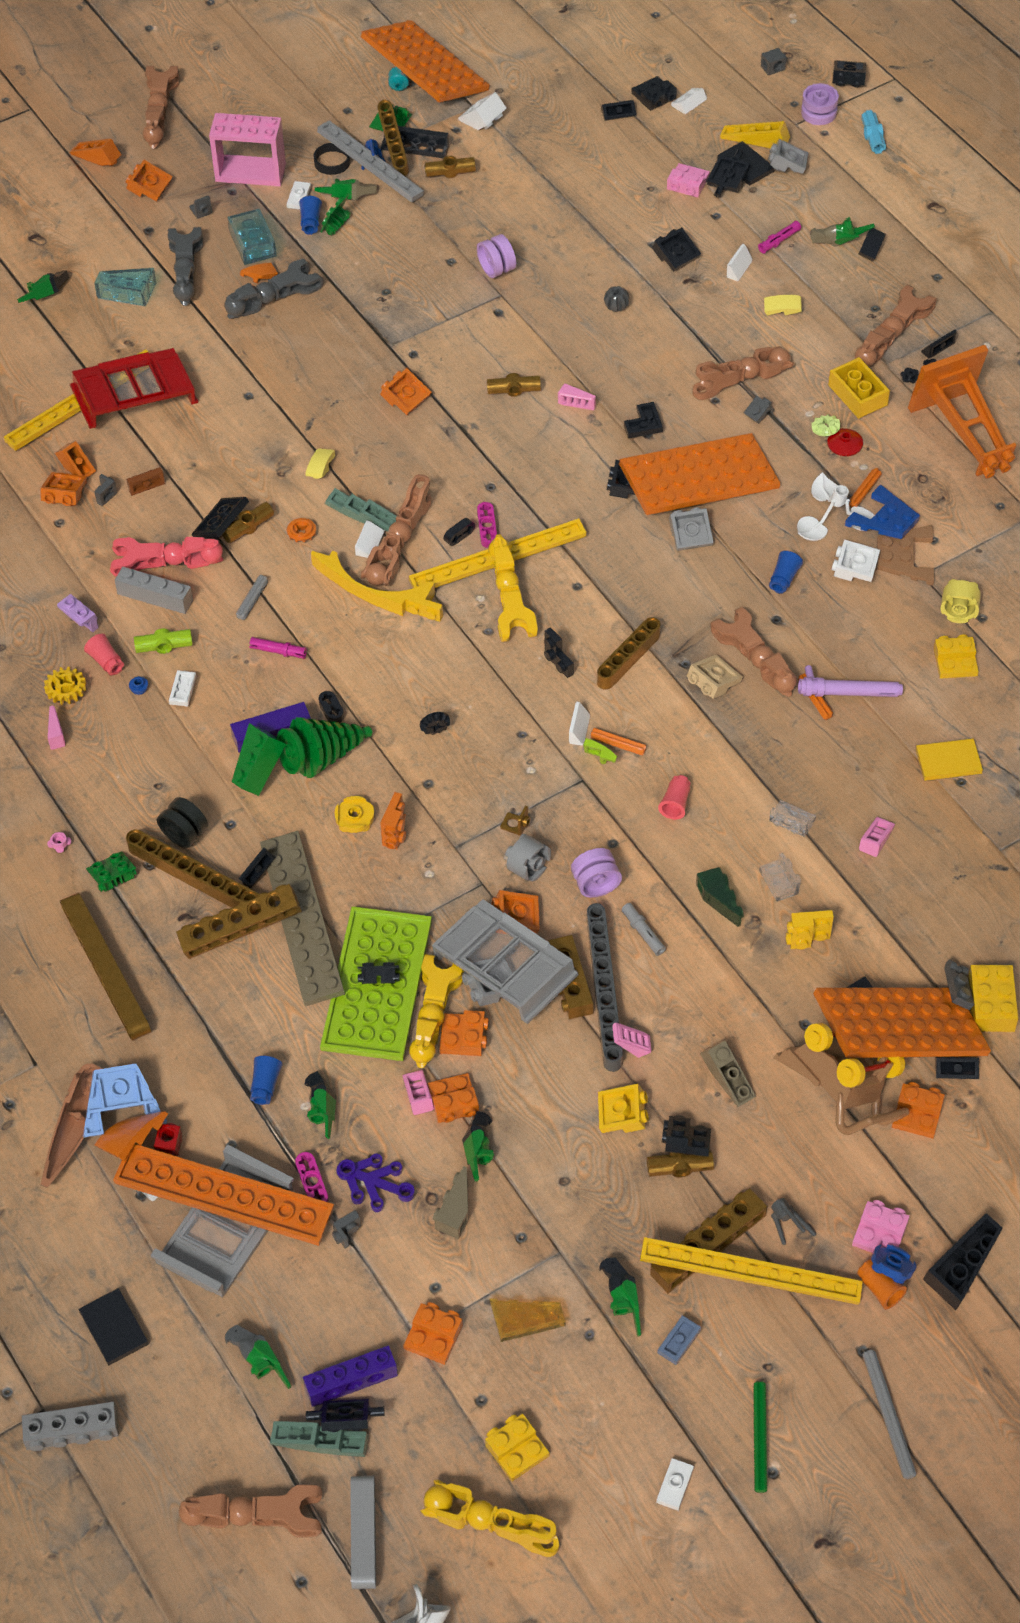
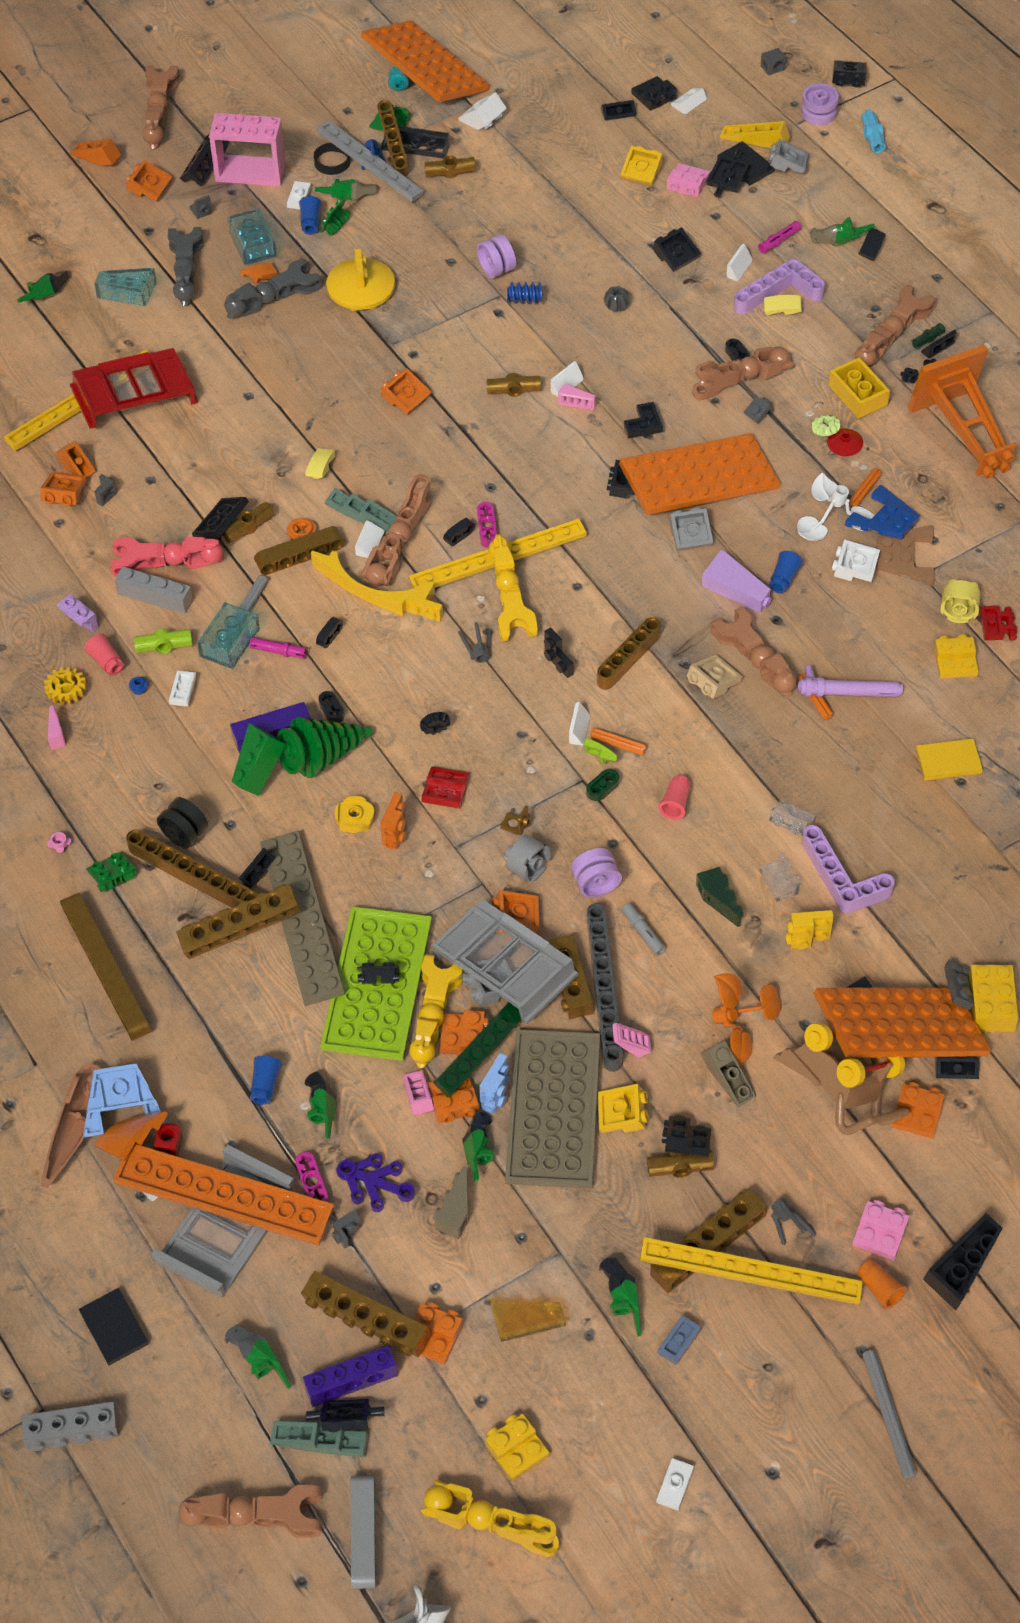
dark orange plate [126,467,165,496] -> none
green axle [753,1381,767,1493] -> none
bright pink slope [859,817,895,857] -> none
blue plate [871,1244,916,1284] -> none
none -> black fence [180,133,229,187]
none -> clear light blue brick [197,602,260,669]
none -> pearl gold beam [254,526,345,575]
none -> pearl gold brick [301,1270,432,1358]
none -> black beam [316,616,343,648]
none -> yellow bracket [326,249,395,311]
none -> red slope [422,766,469,809]
none -> dark green plate [433,1002,521,1098]
none -> dark grey plant [458,622,492,663]
none -> light blue plate [479,1053,510,1114]
none -> dark tan plate [505,1029,600,1189]
none -> blue piece [507,282,542,304]
none -> white slope [551,361,583,397]
none -> dark green plate [586,769,620,801]
none -> yellow plate [620,146,663,186]
none -> lavender slope [702,550,771,613]
none -> orange plant [712,973,781,1066]
none -> black beam [725,338,750,361]
none -> lavender beam [734,259,825,314]
none -> lavender beam [802,825,895,913]
none -> clear green pin [912,323,945,349]
none -> red plate [979,606,1017,641]

